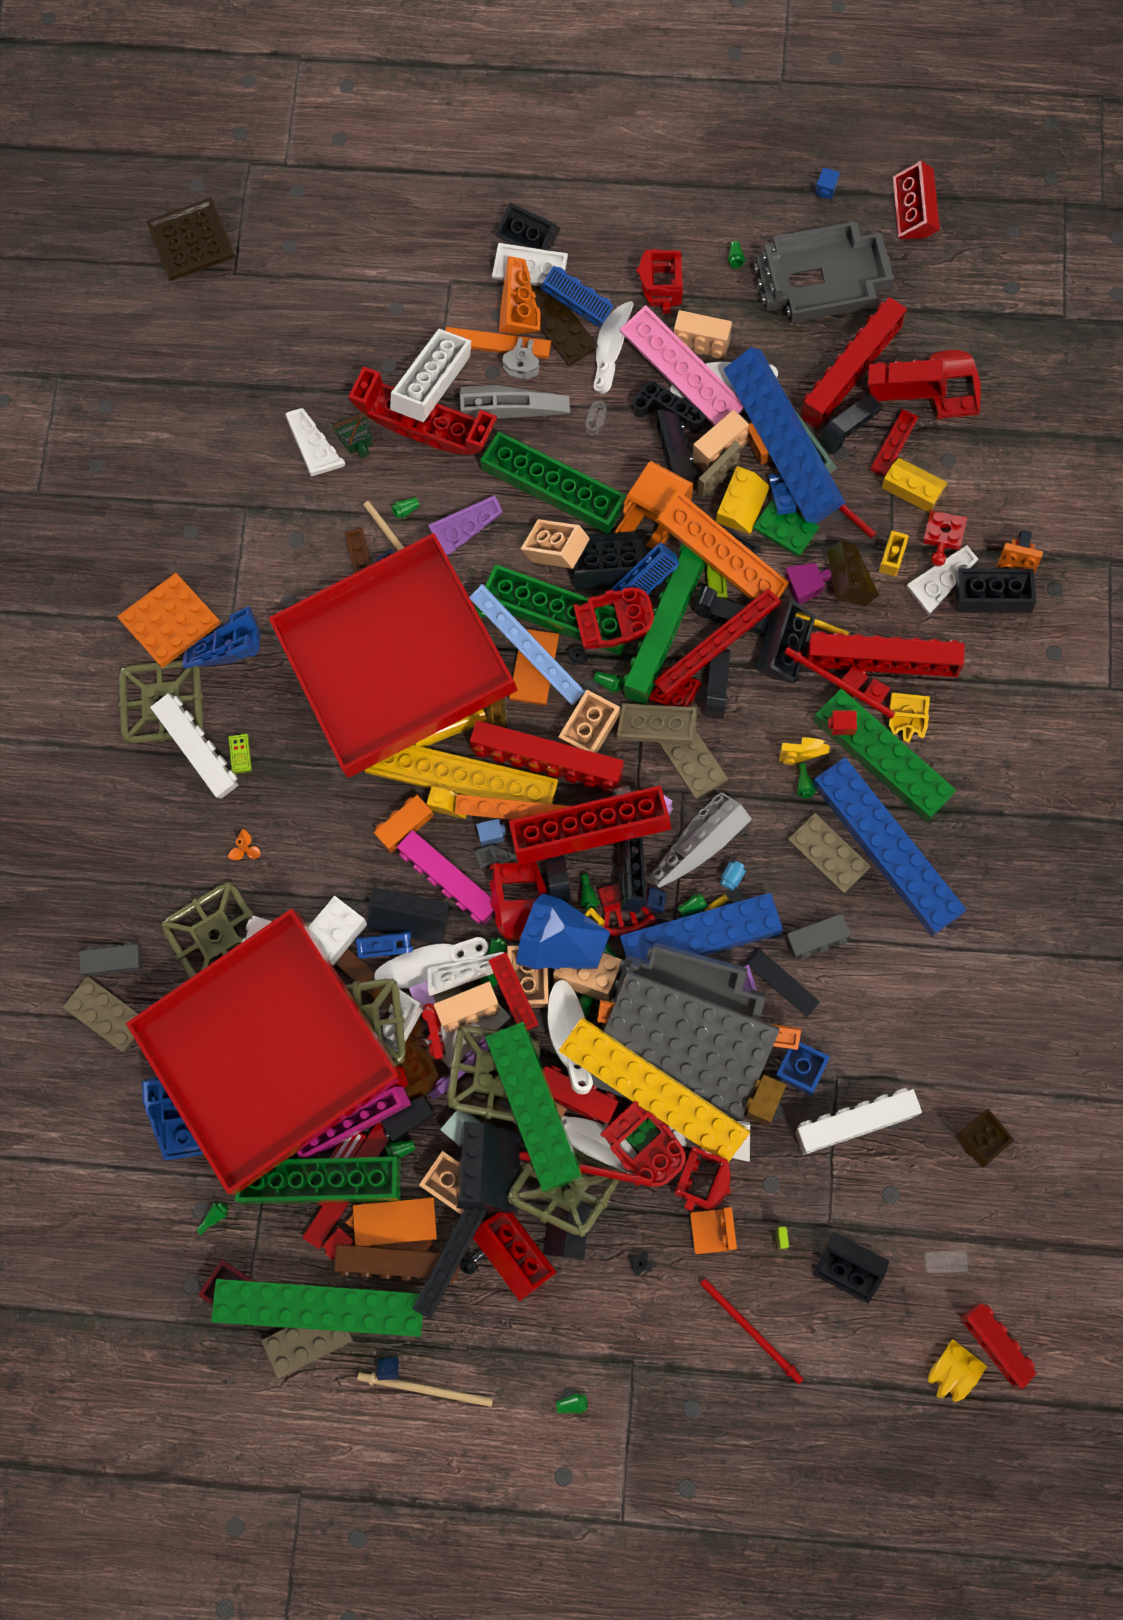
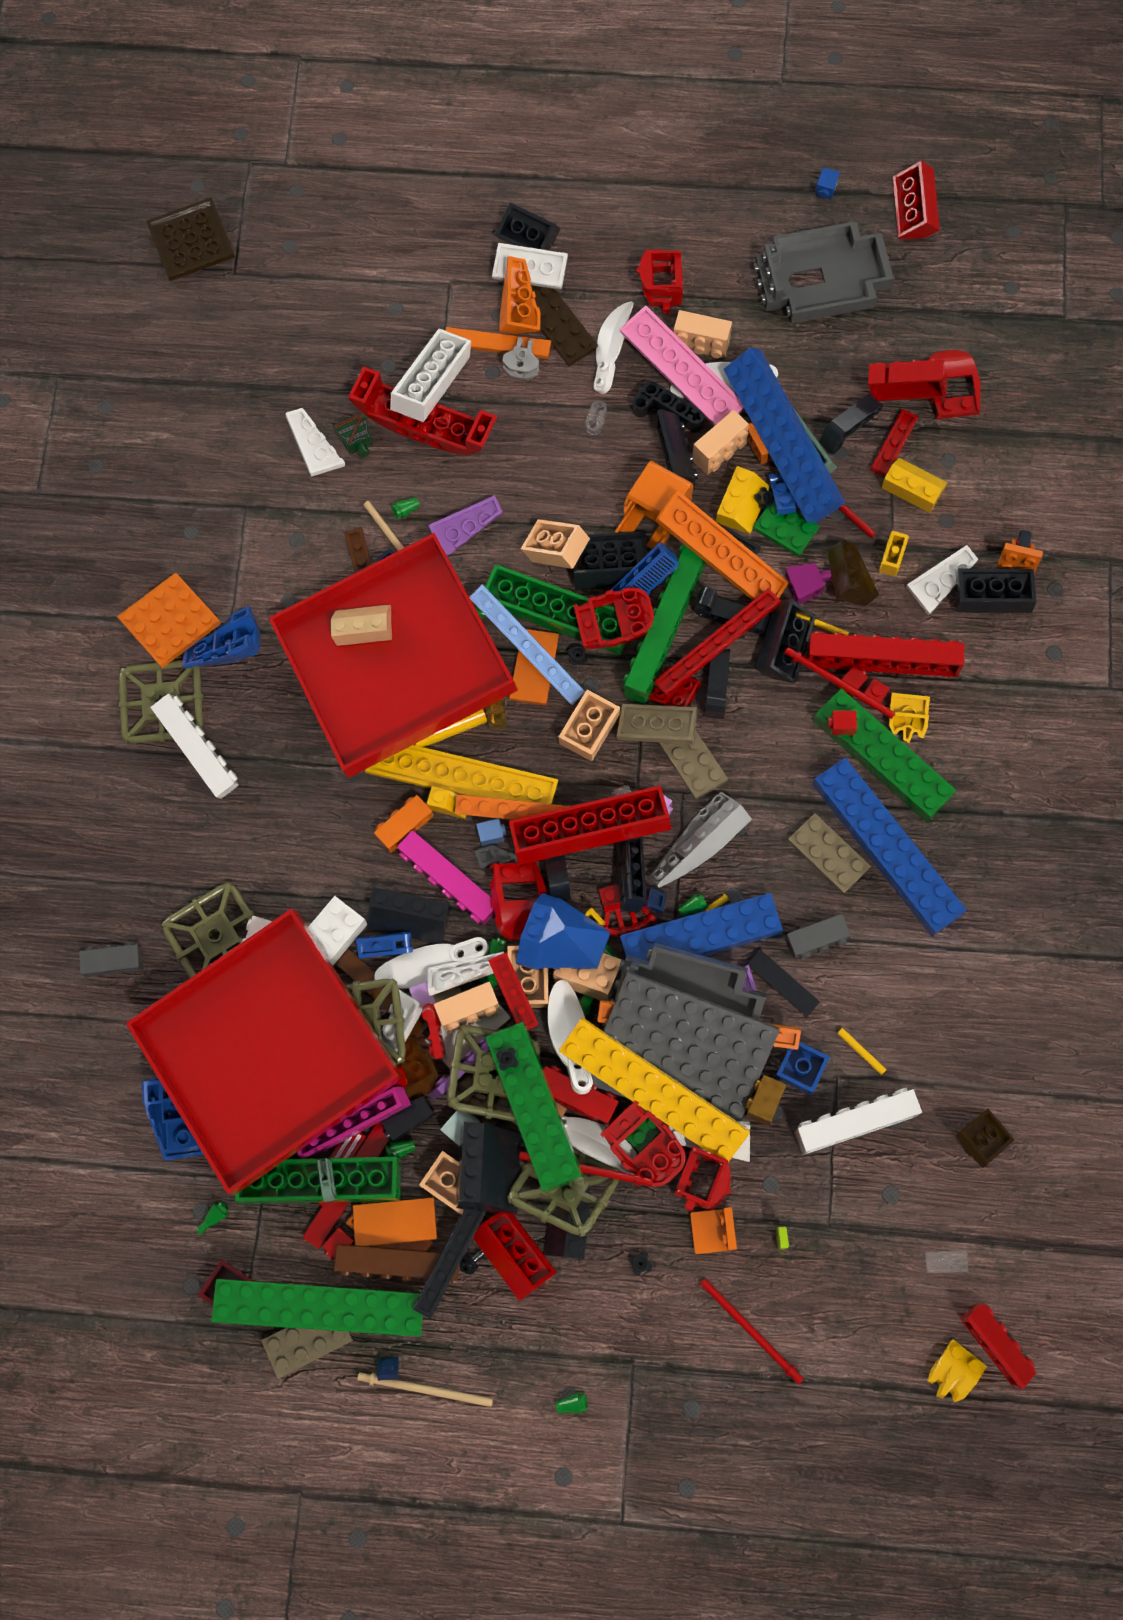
dark tan plate [63,976,138,1053] -> none
orange plant [228,829,261,860] -> none
lime tile [229,734,252,774] -> none
light grey wedge [460,385,570,419] -> none
red brick [470,720,624,793] -> none
green brick [480,431,626,533] -> none
blue brick [540,266,614,328] -> none
green cone [581,874,600,910] -> none
green cone [594,672,623,693] -> none
dark tan plate [697,441,741,499] -> none
lime tile [706,563,727,599] -> none
dark azure brick [719,860,746,891] -> none
green cone [728,241,745,269] -> none
yellow plate [779,737,830,765] -> none
green cone [797,763,816,799] -> none
red brick [801,297,907,430] -> none
black slope [812,1232,890,1304] -> none
red plate [923,510,967,567] -> none
none -> sand green piece [317,1158,336,1202]
none -> tan slope [331,605,392,646]
none -> black plate [496,1048,519,1071]
none -> black plate [755,487,773,510]
none -> yellow piece [837,1028,887,1075]

